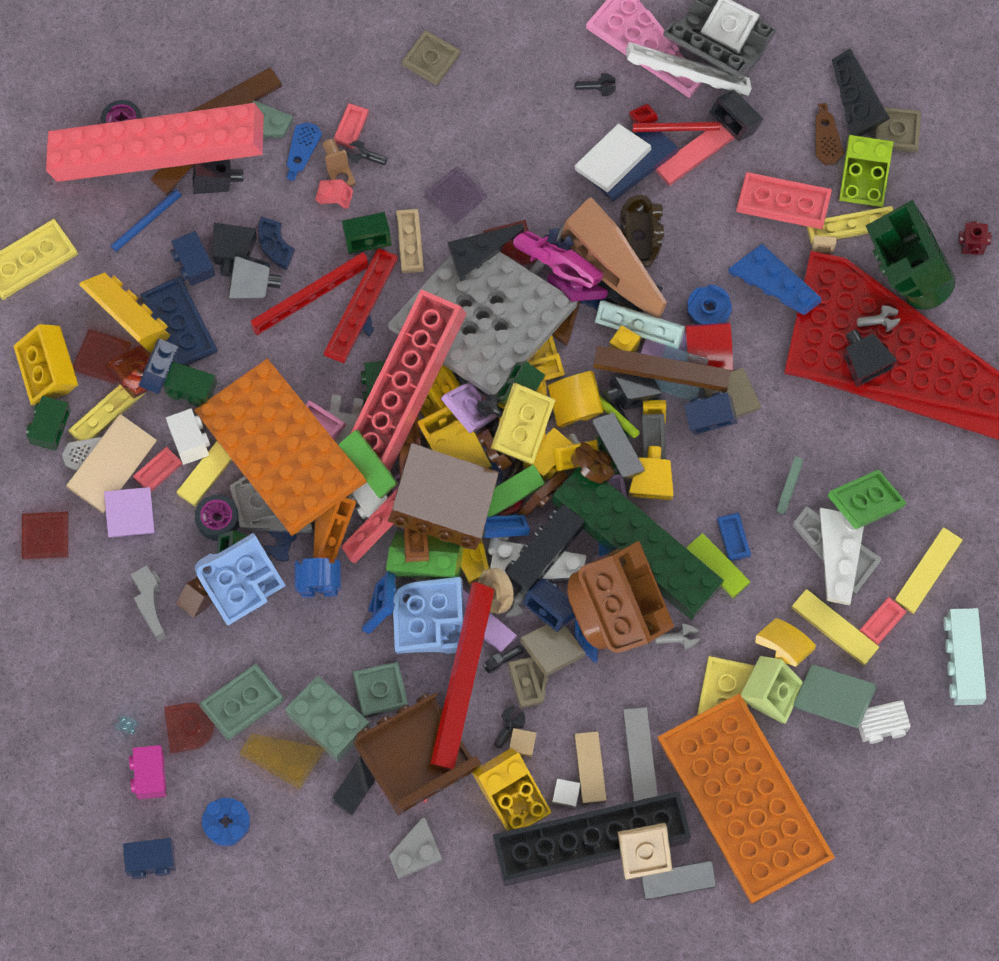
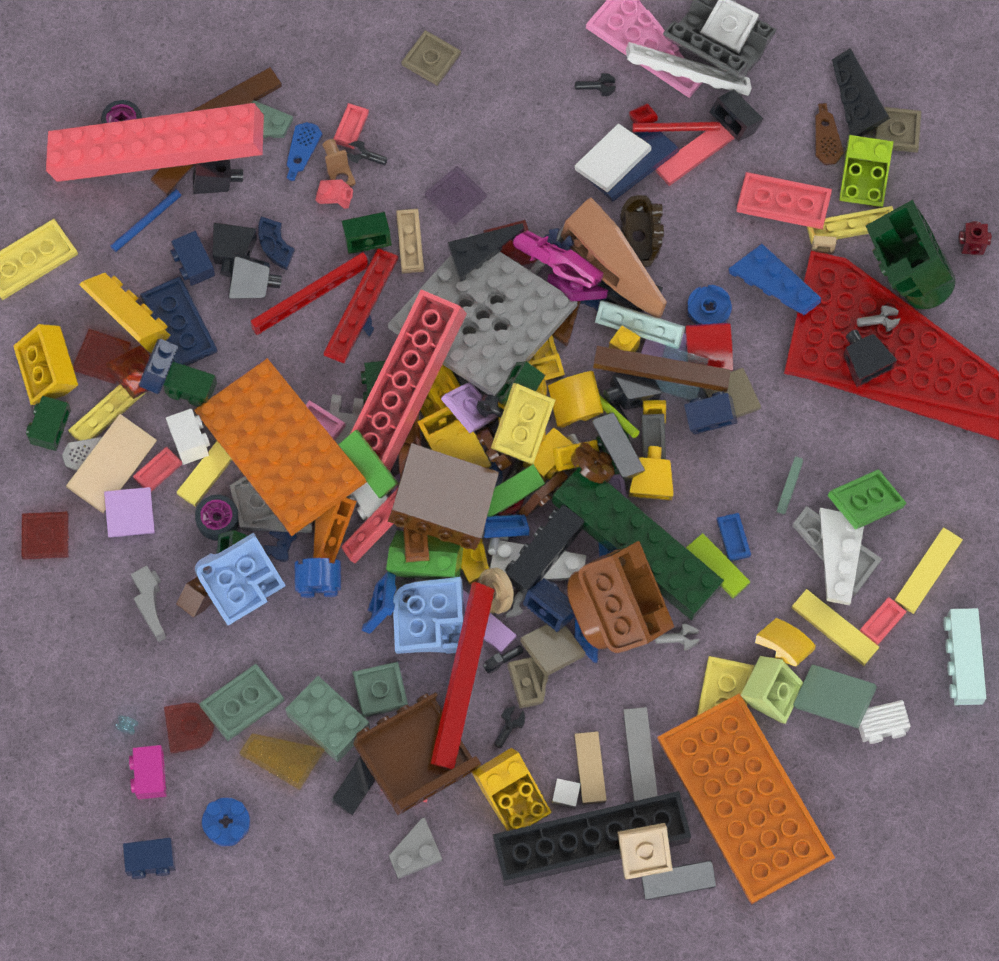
tan tile [509,728,536,757] -> none

